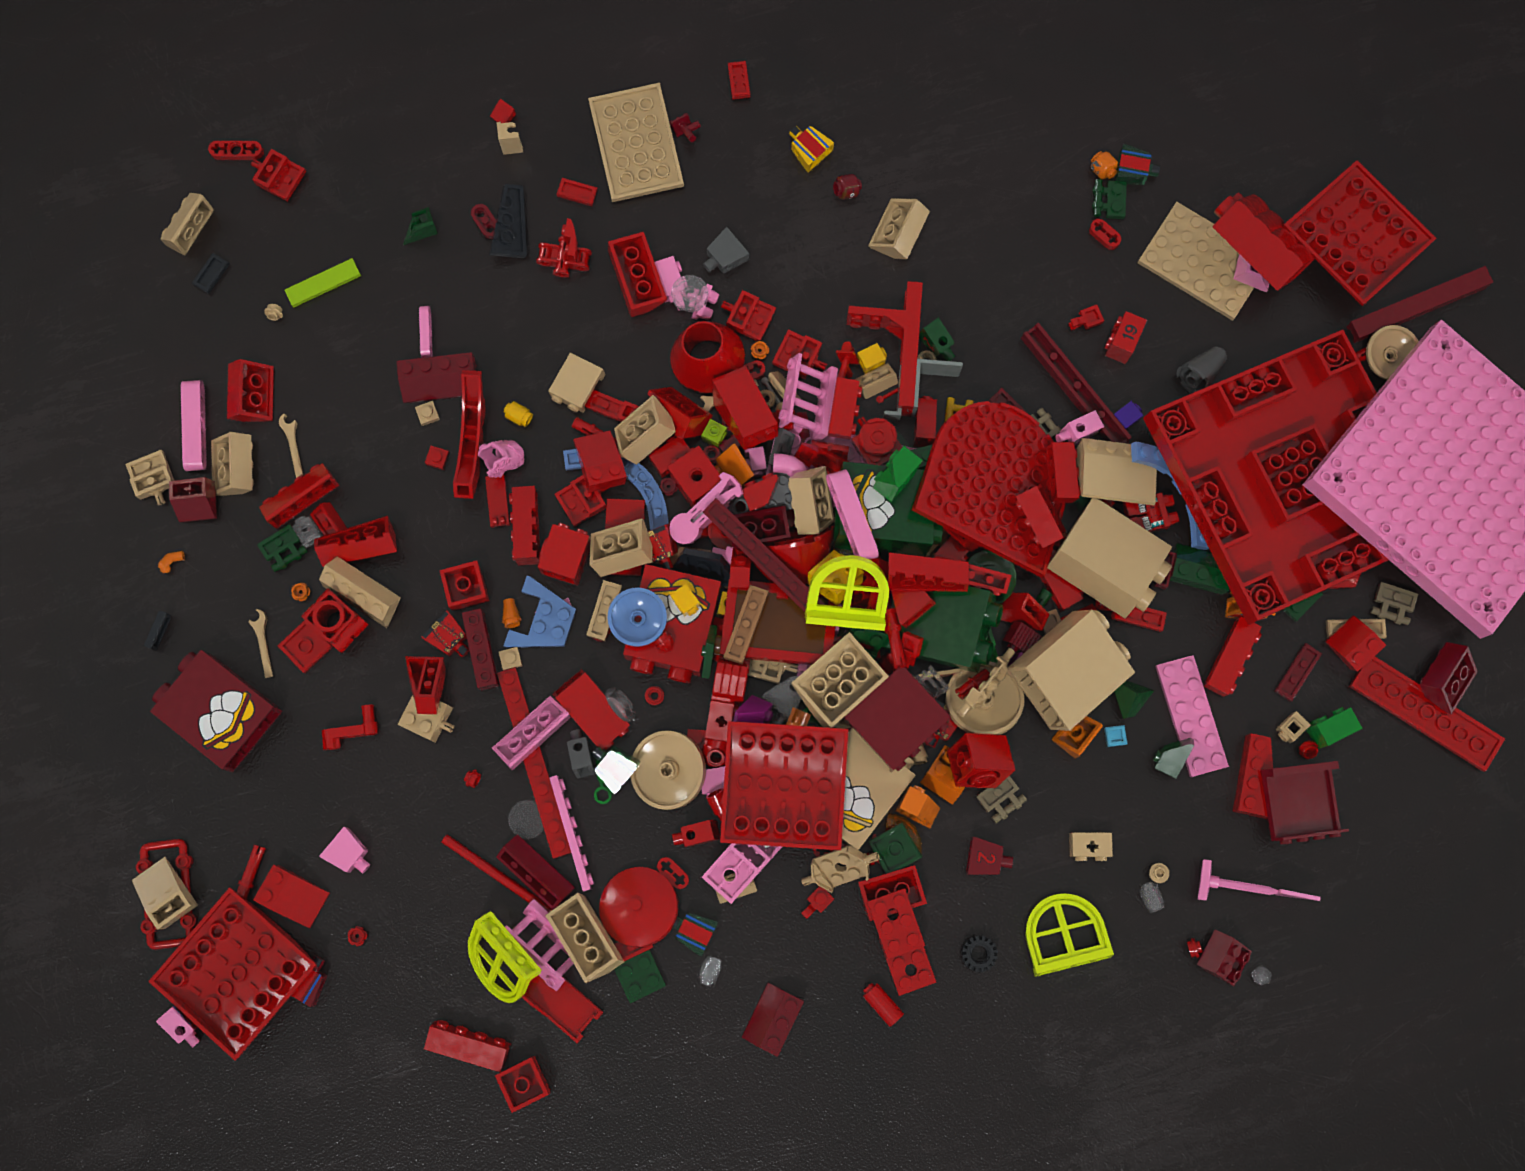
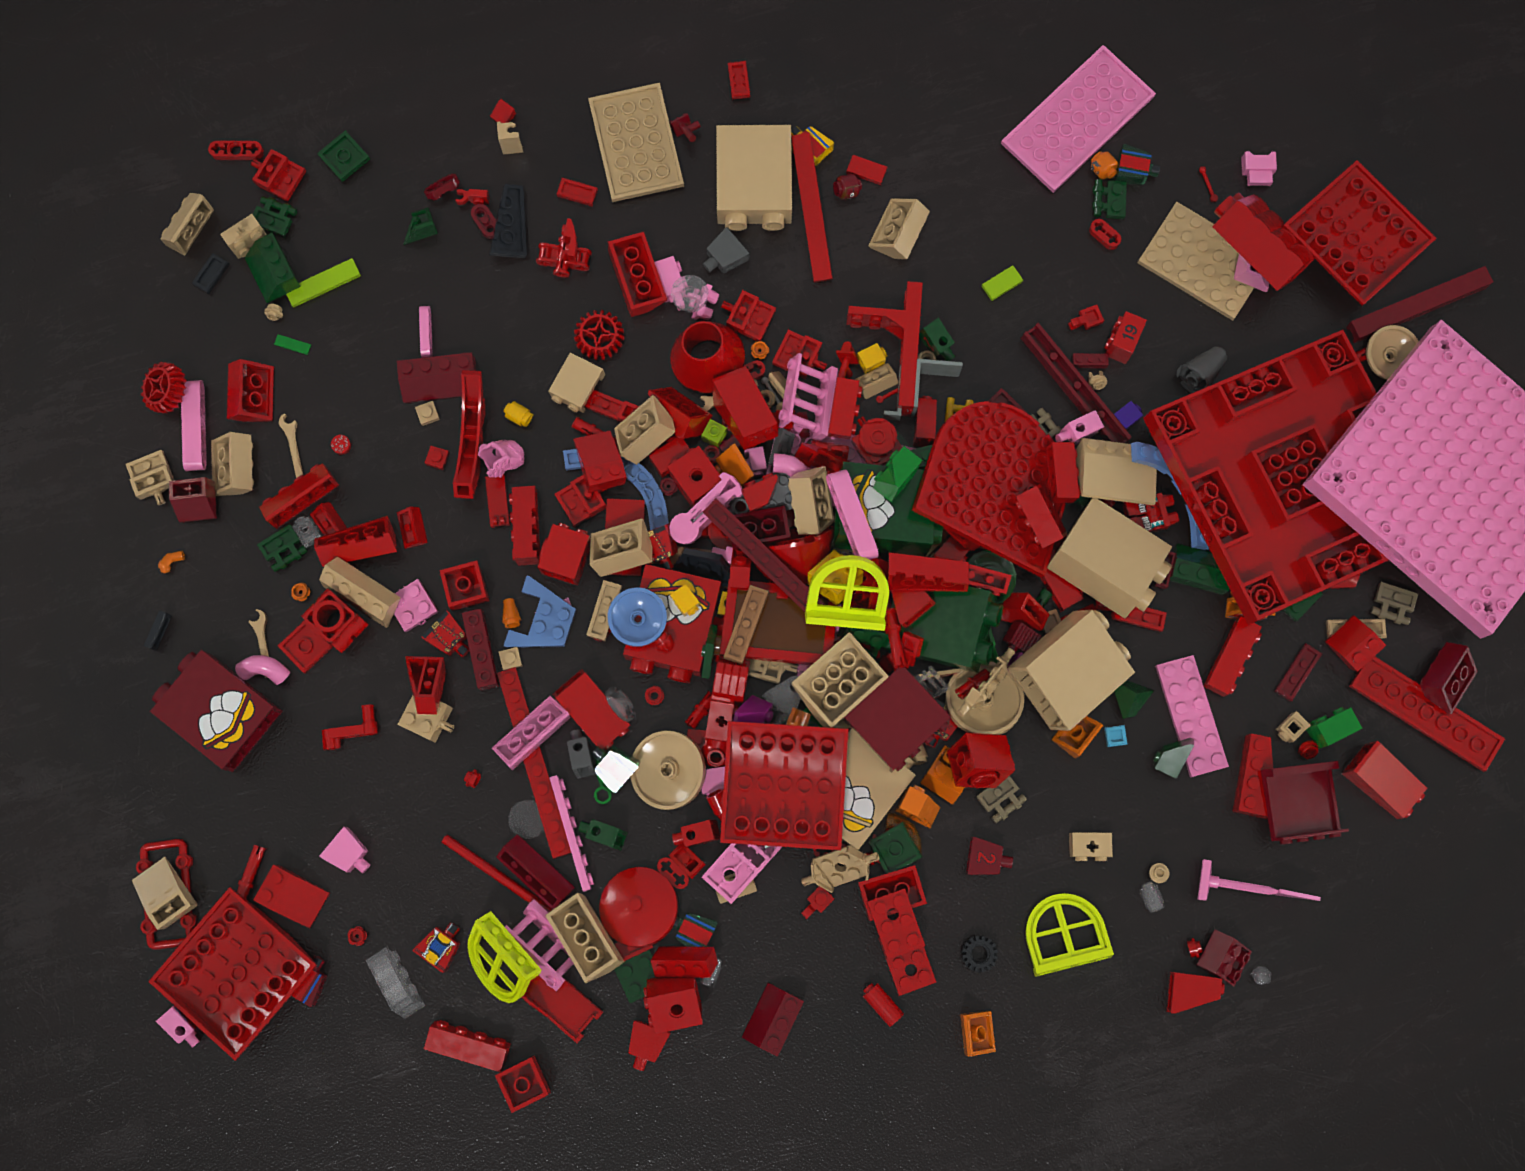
none -> red gear [140,362,187,413]
none -> tan plate [220,214,267,259]
none -> bright pink cylinder [235,655,290,685]
none -> dark green slope [245,233,301,303]
none -> dark green plate [253,196,297,237]
none -> green window [274,334,311,355]
none -> dark green plate [317,130,370,182]
none -> red tile [331,435,351,455]
none -> clear wedge [366,947,425,1019]
none -> bright pink plate [394,579,439,632]
none -> red slope [397,506,428,549]
none -> torso [412,922,461,973]
none -> dark red plate [424,174,460,200]
none -> red plate [456,189,490,205]
none -> red gear [574,310,625,360]
none -> dark green torso [578,819,628,851]
none -> red torso [628,1019,671,1071]
none -> red brick [644,977,703,1034]
none -> red brick [651,946,718,978]
none -> red slope [669,844,706,879]
none -> red pin [685,691,712,729]
none -> tan brick [716,125,792,231]
none -> red tile [791,132,833,282]
none -> red tile [846,155,887,185]
none -> orange slope [960,1011,996,1057]
none -> lime tile [981,265,1023,301]
none -> bright pink plate [1001,45,1156,193]
none -> dark red piece [1071,353,1109,368]
none -> tan plate [1088,371,1107,390]
none -> red slope [1167,972,1225,1013]
none -> red hinge [1199,166,1218,202]
none -> bright pink piece [1241,151,1277,186]
none -> red slope [1341,741,1427,819]

